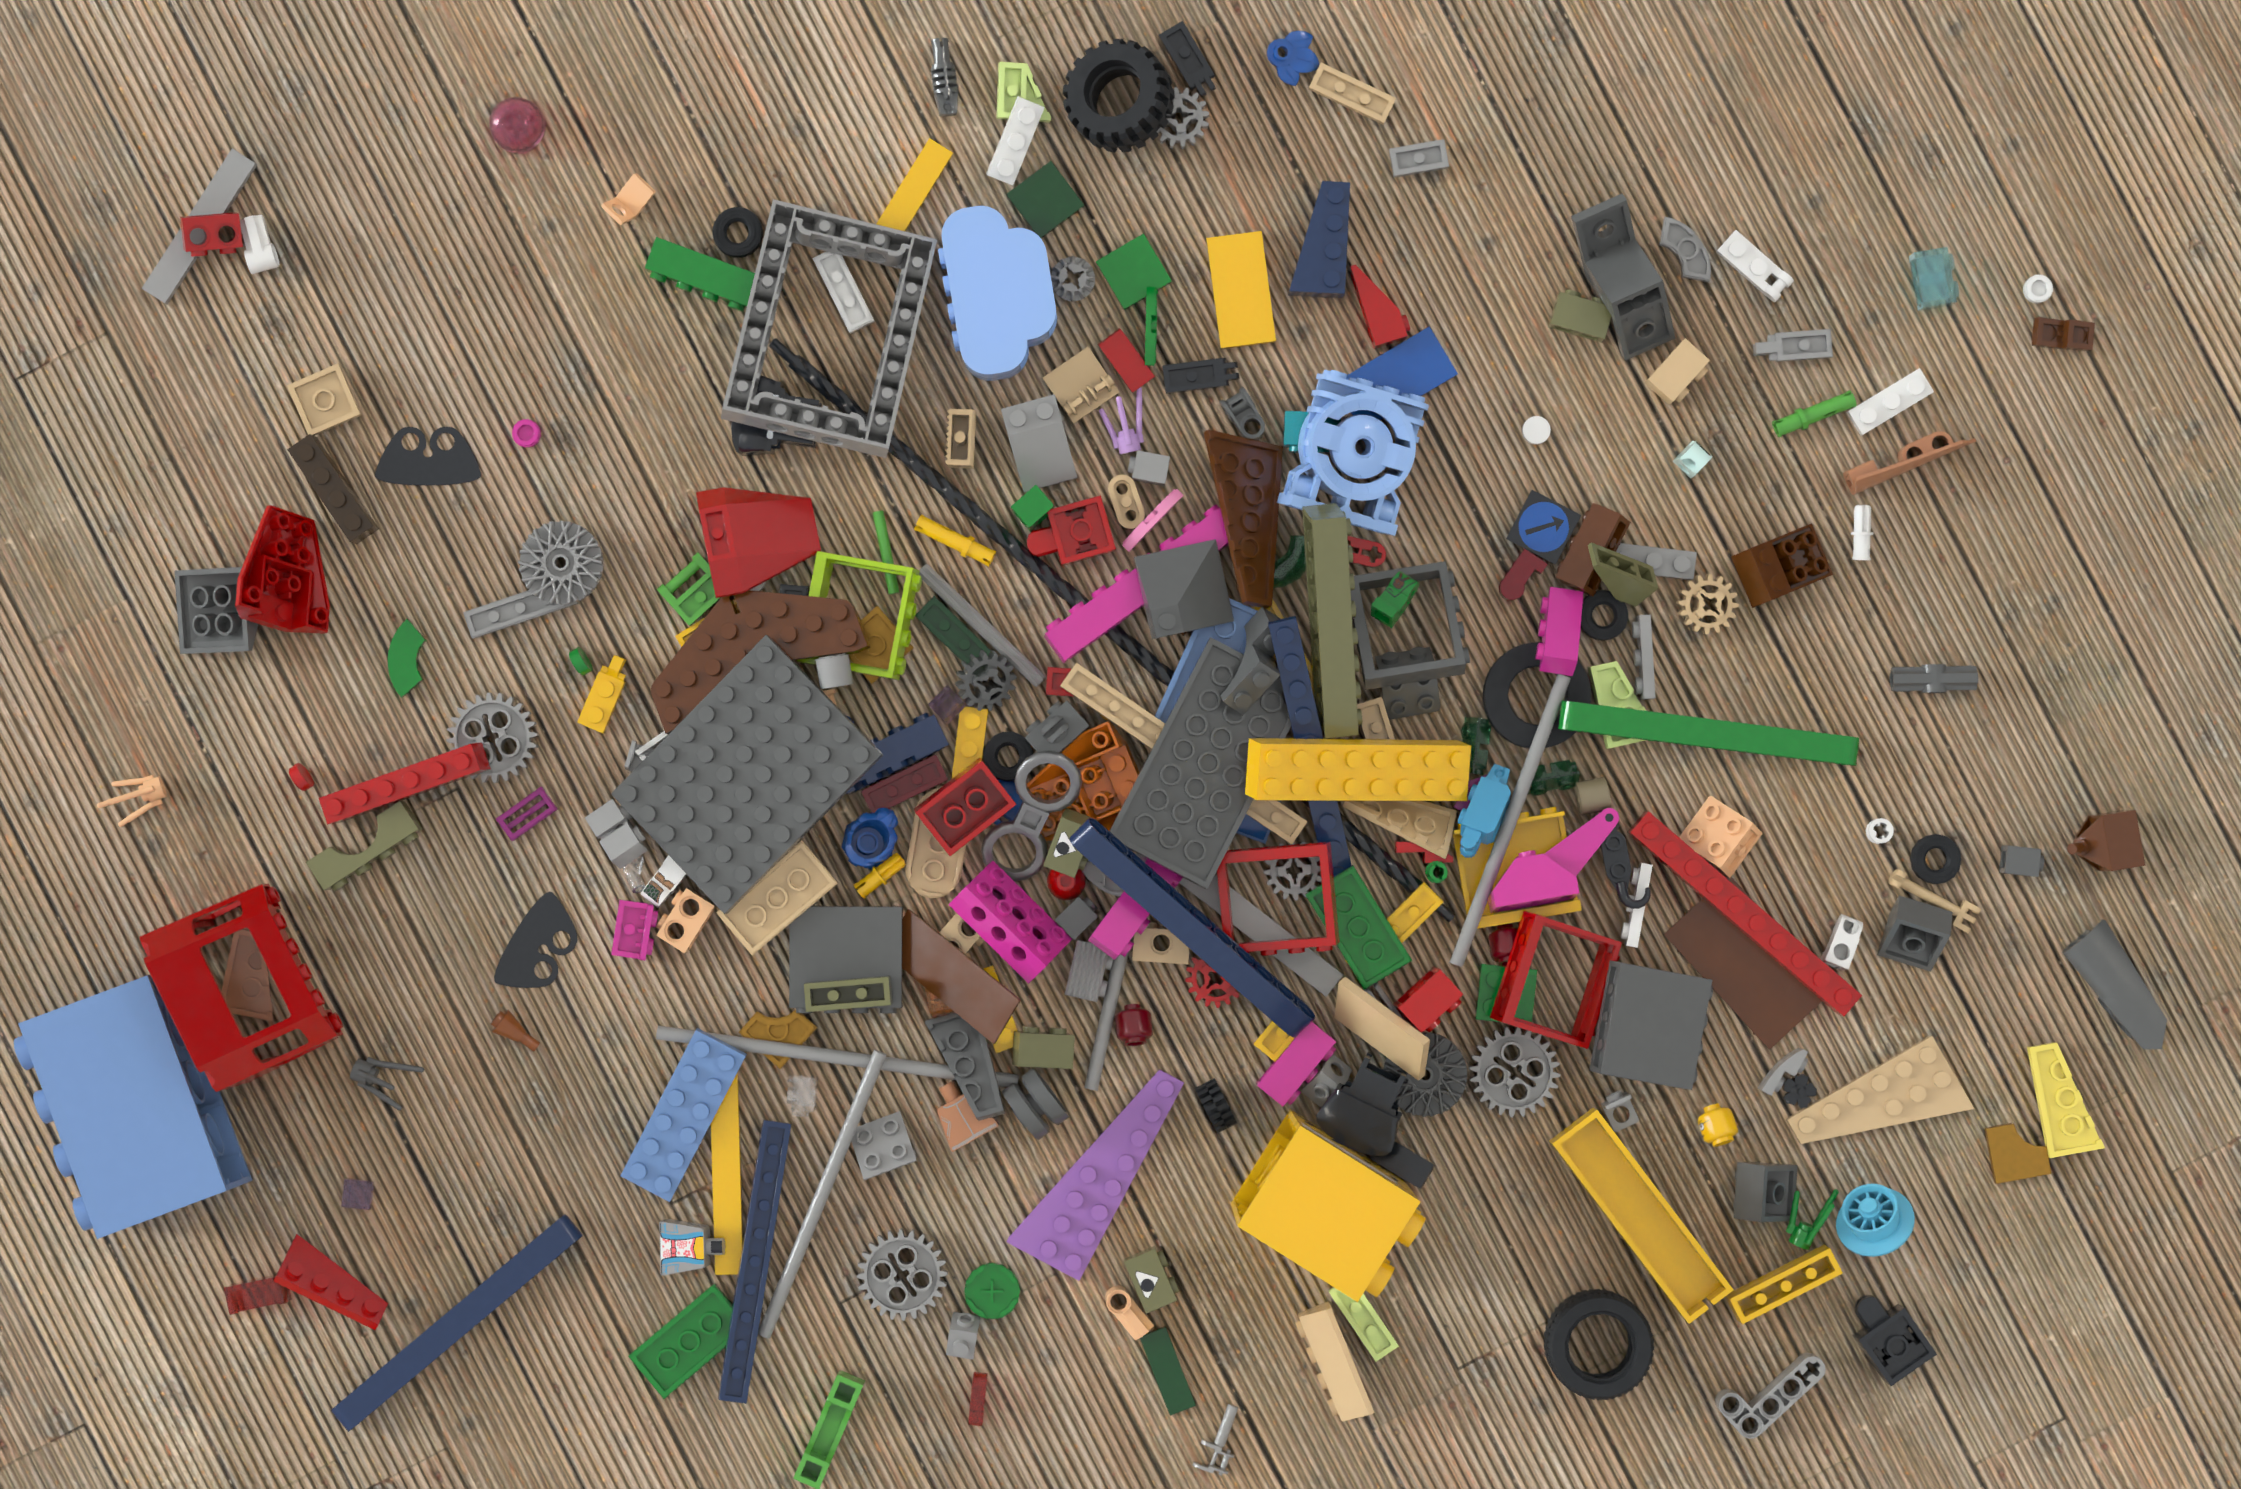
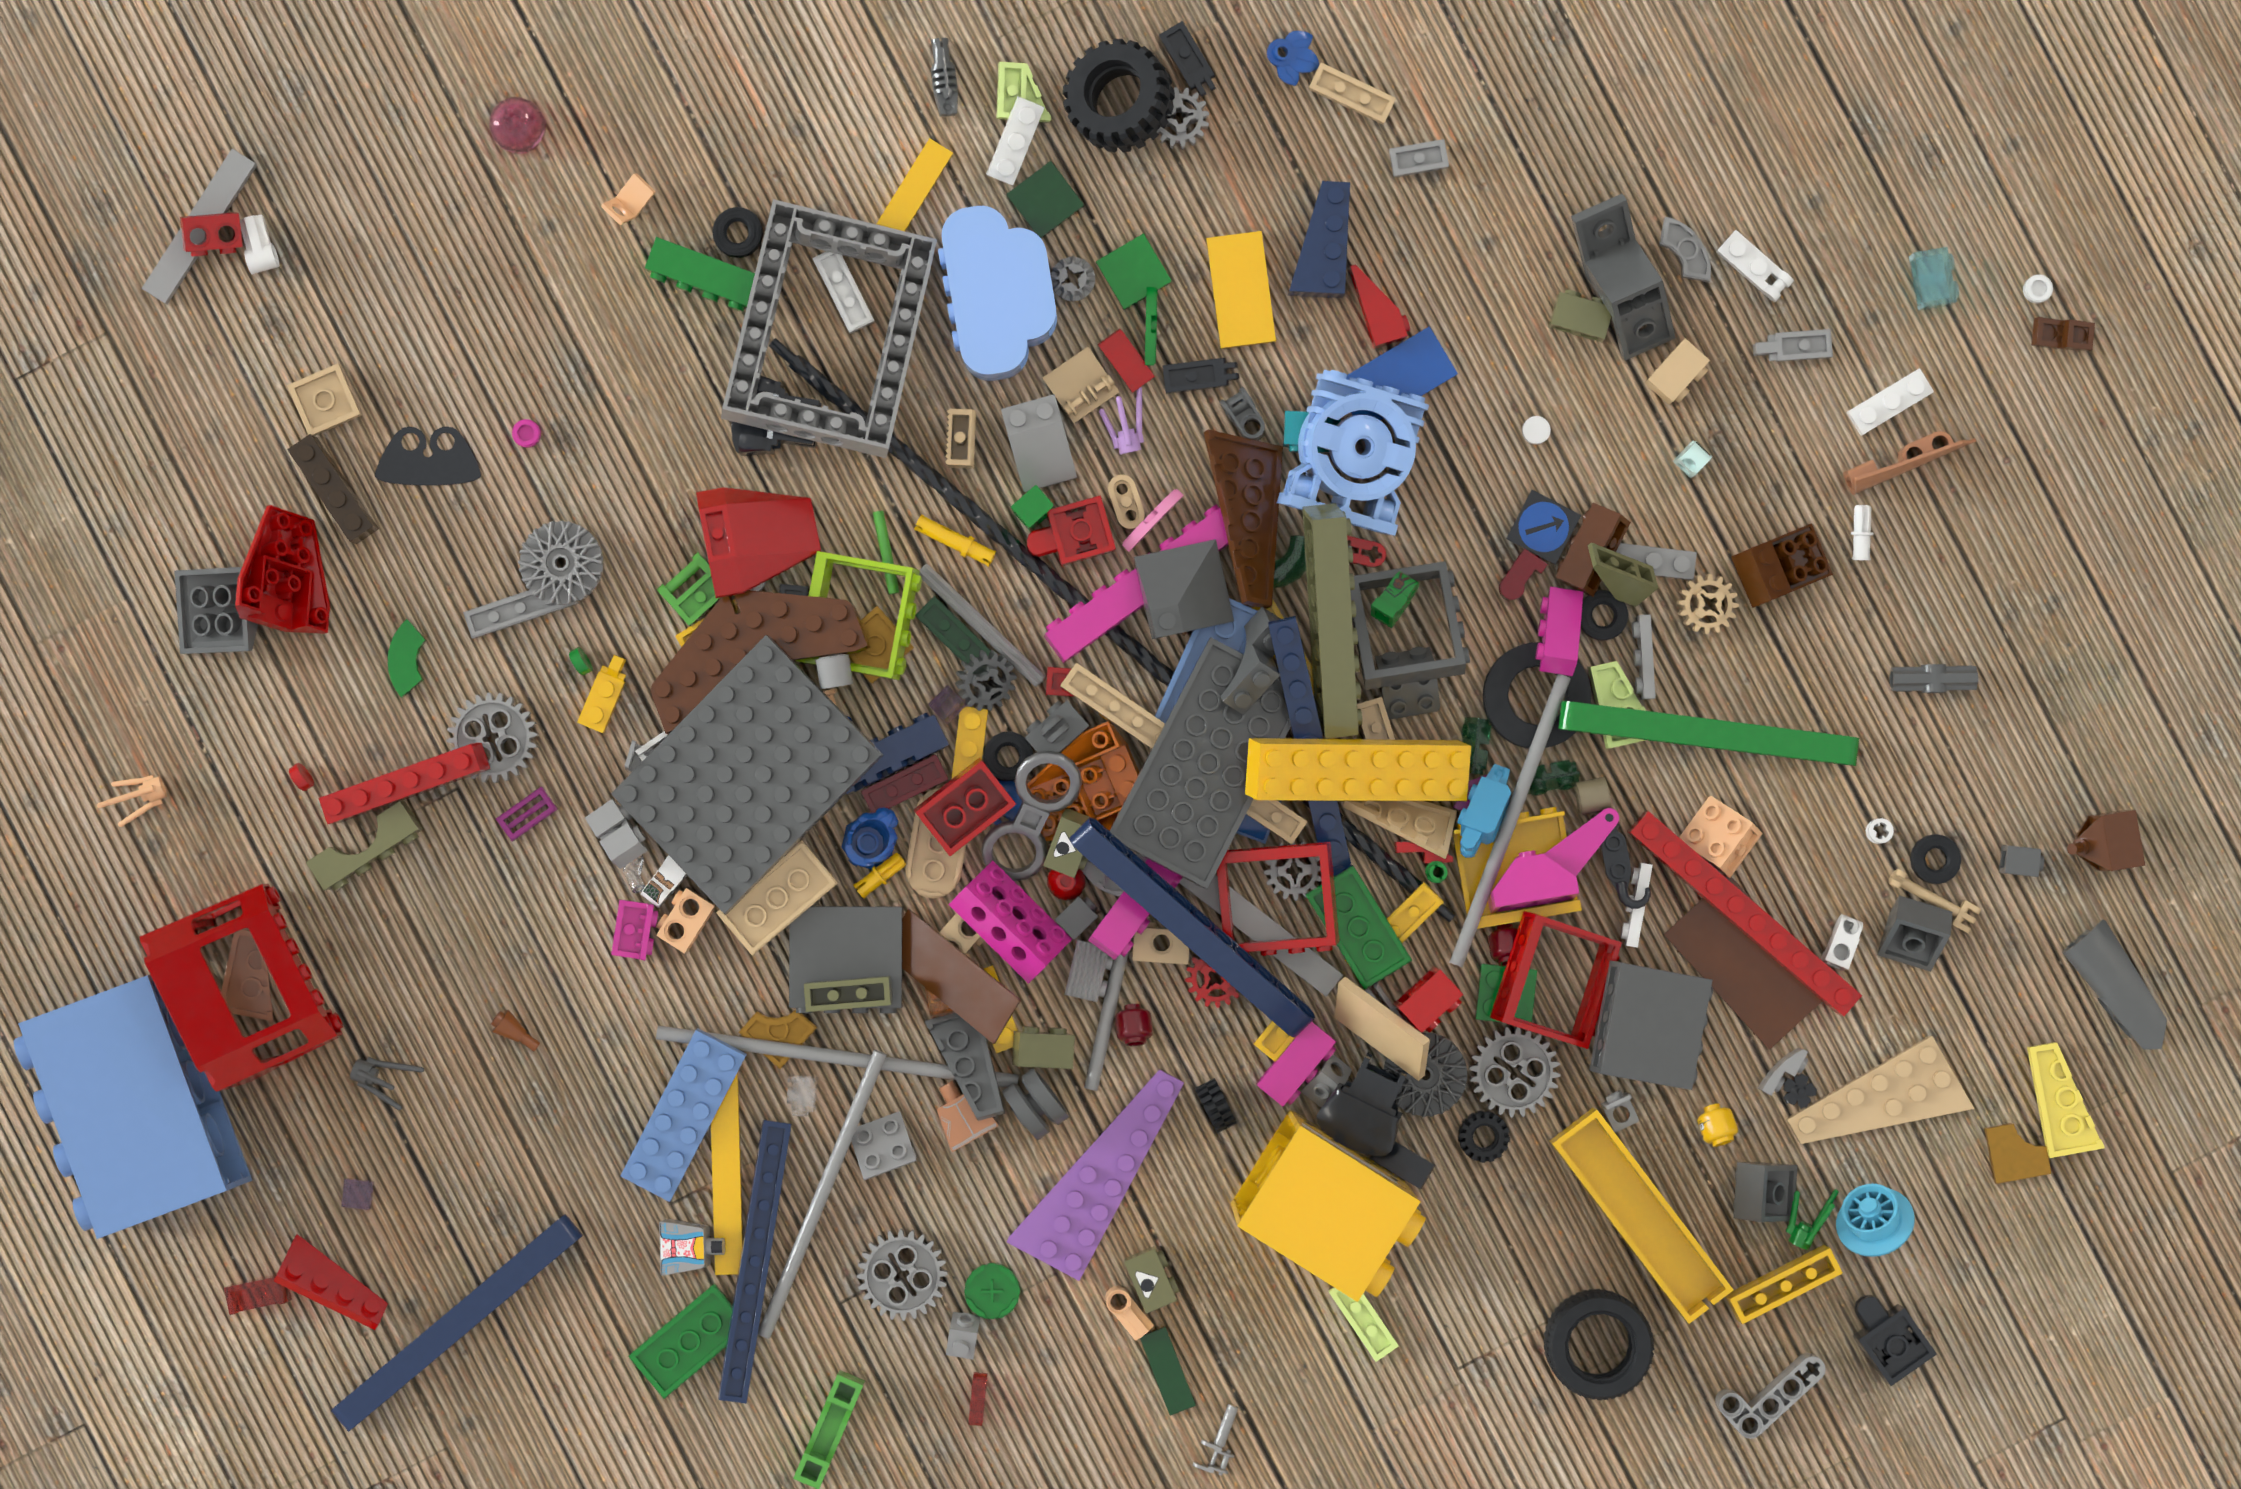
black piece [494,891,577,988] -> none
light grey brick [1128,450,1170,486] -> none
tan slope [1295,1301,1374,1422] -> none
bright green pin [1772,390,1857,438] -> none
none -> black tyre [1458,1110,1510,1163]

